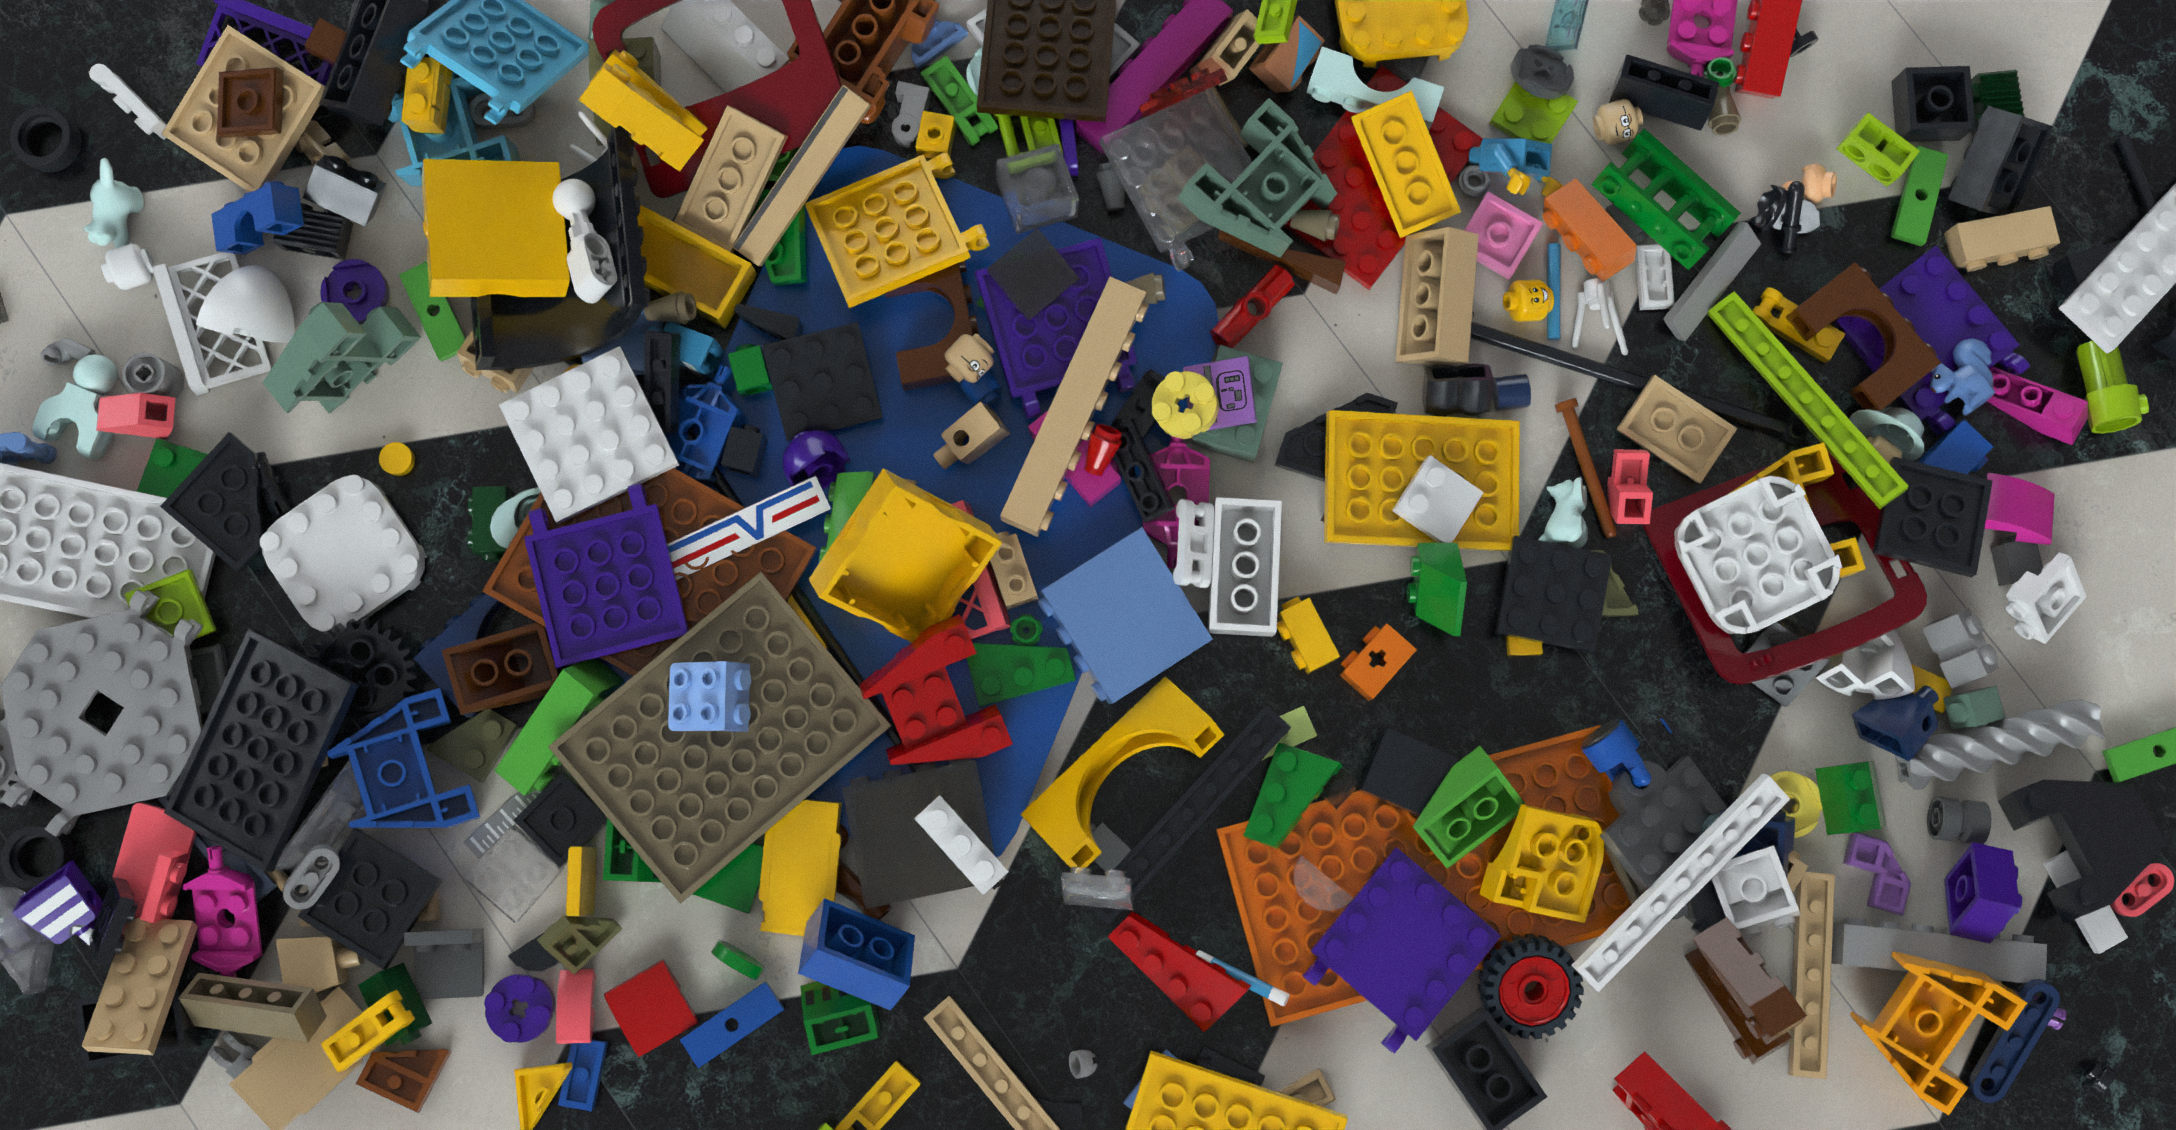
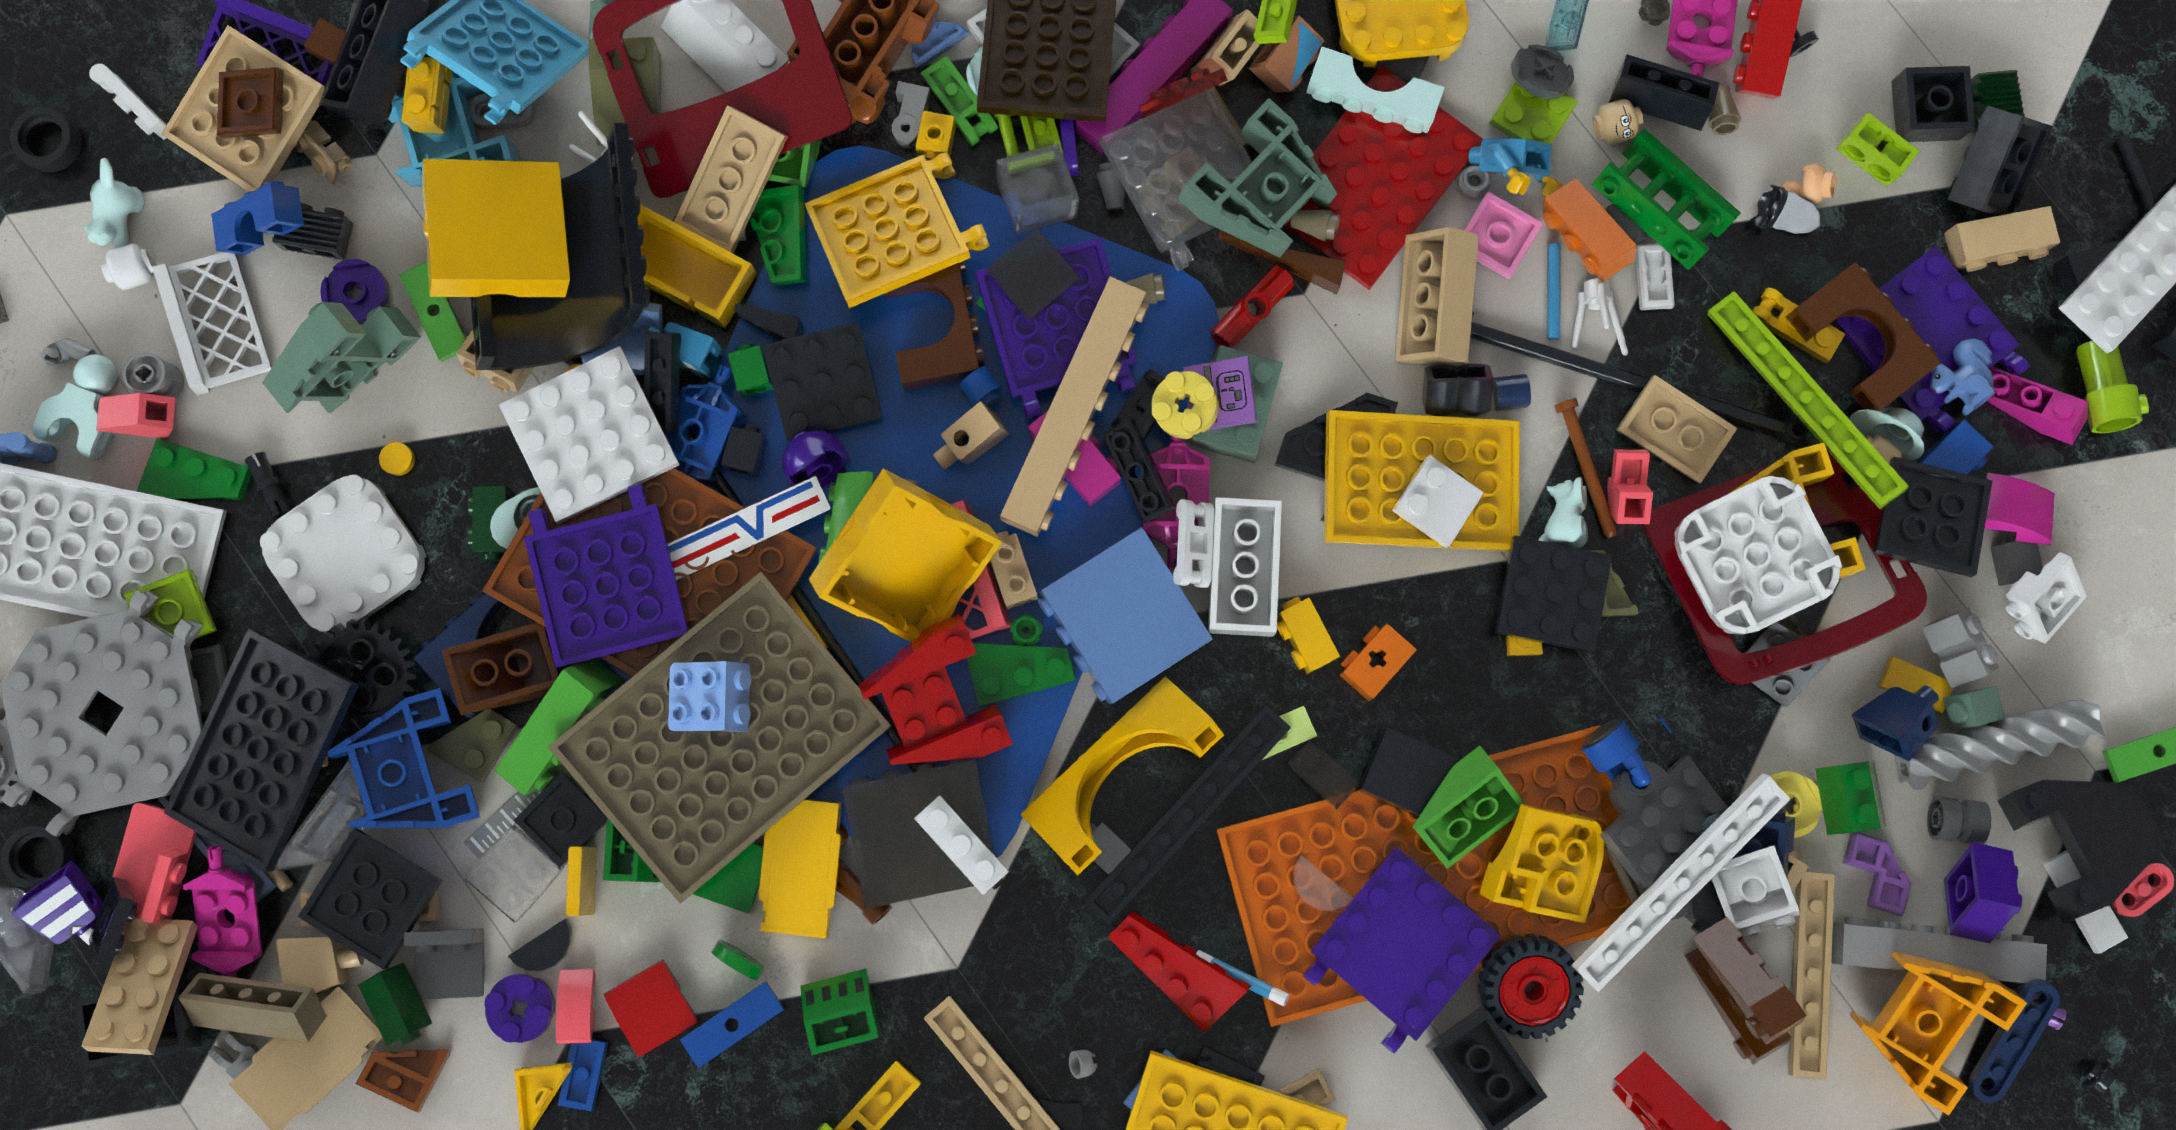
black plate [160,432,263,572] -> none
white brick [196,265,295,343] -> none
light grey plate [283,844,340,910] -> none
brick [302,155,387,227] -> none
yellow plate [321,990,415,1073] -> none
olive wing [537,916,623,975] -> none
white beam [553,179,617,303] -> none
yellow wedge [578,49,708,172] -> none
dark tan cone [644,291,697,324] -> none
tan tile [733,85,872,266] -> none
blue brick [798,898,915,1010] -> none
tan head [945,333,994,383] -> none
clear slope [1061,867,1134,910] -> none
red cone [1084,424,1122,476] -> none
green wing [1243,742,1343,849] -> none
yellow plate [1351,90,1461,238] -> none
green slope [1407,543,1467,636] -> none
yellow head [1503,279,1554,322] -> none
light grey tile [1663,221,1761,341] -> none
green plate [1704,57,1737,88] -> none
black piece [1780,181,1805,253] -> none
white brick [1815,607,1915,700] -> none
bright green tile [1891,146,1949,247] -> none

